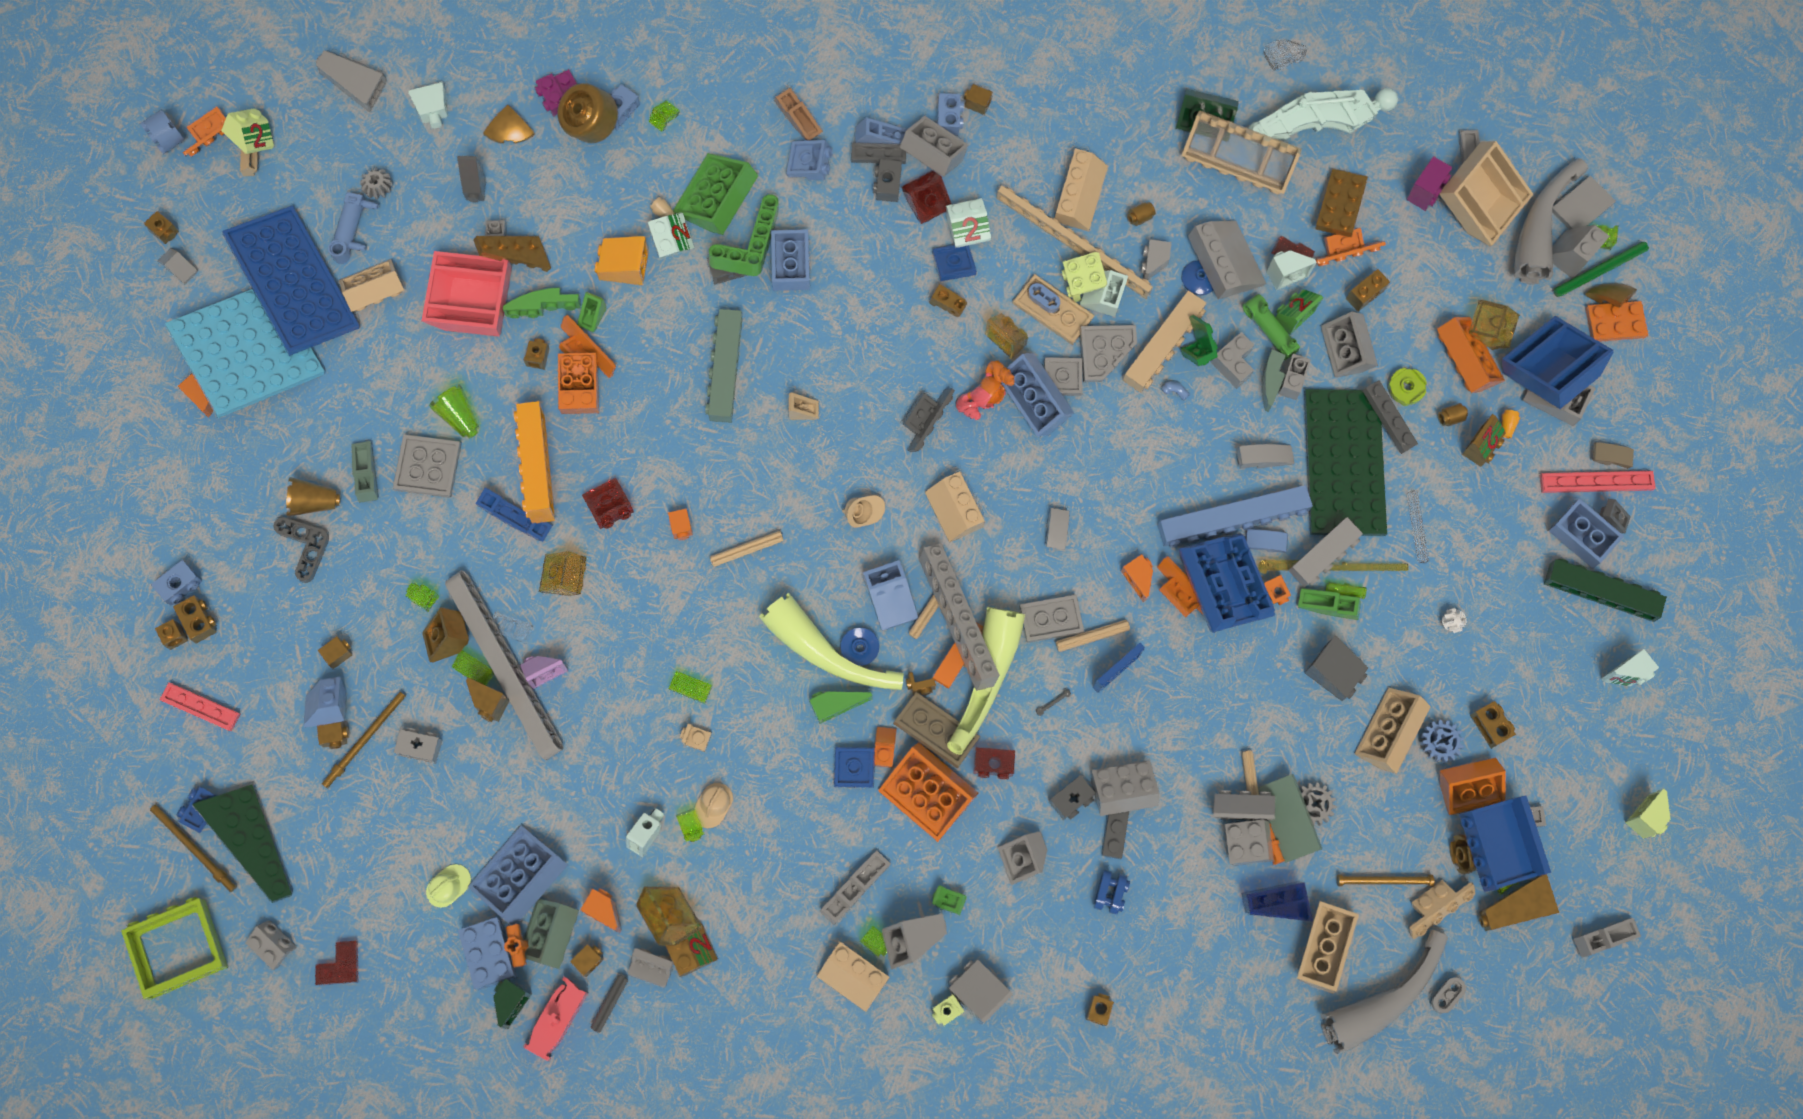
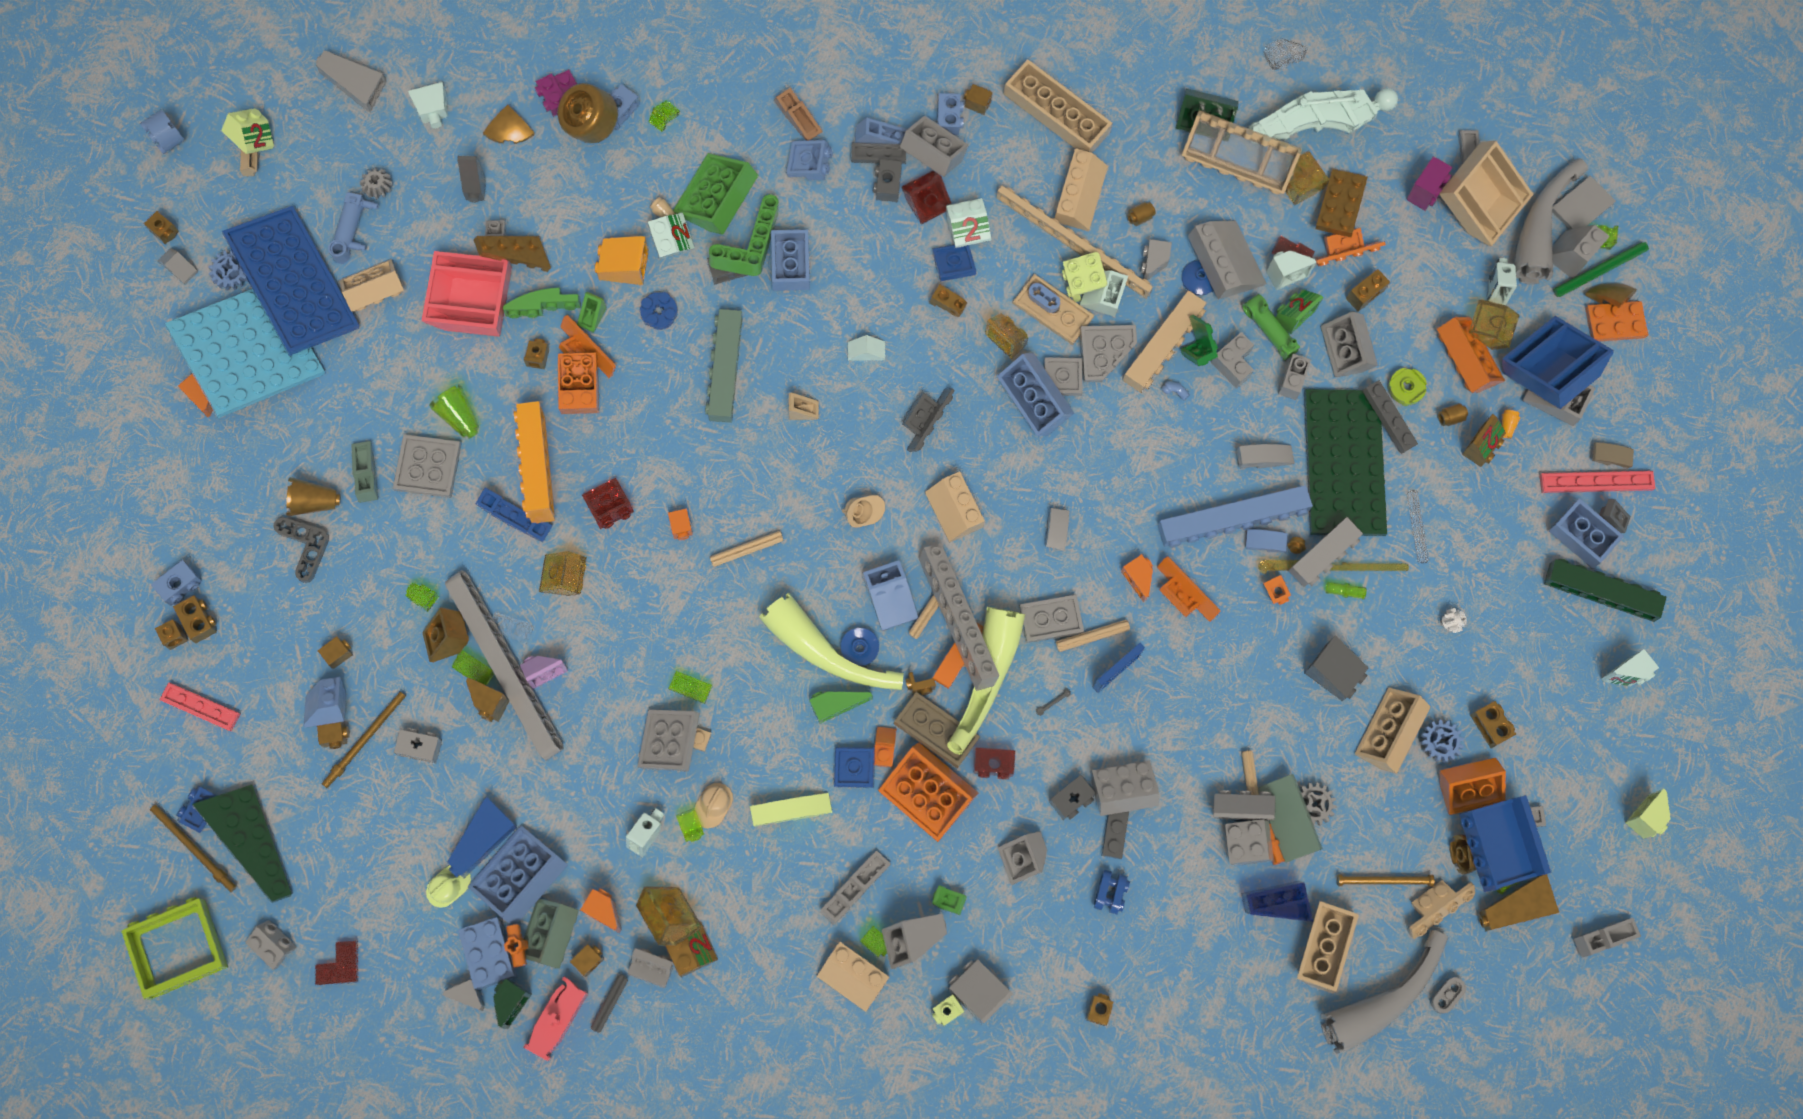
orange bracket [183,107,226,157] -> none
hair [956,361,1015,420] -> none
blue piece [1179,533,1275,633] -> none
sand green slope [1262,349,1286,412] -> none
bright green slope [1298,588,1361,620] -> none
none -> medium blue gear [208,250,248,291]
none -> light grey slope [442,979,485,1011]
none -> blue slope [447,797,517,878]
none -> light grey plate [637,710,700,771]
none -> blue plate [640,292,678,330]
none -> yellowish green slope [750,793,832,827]
none -> light aqua slope [848,335,885,361]
none -> tan brick [1004,59,1113,153]
none -> clear yellow brick [1285,151,1329,205]
none -> pearl gold plate [1287,537,1306,554]
none -> light aqua torso [1487,258,1517,306]

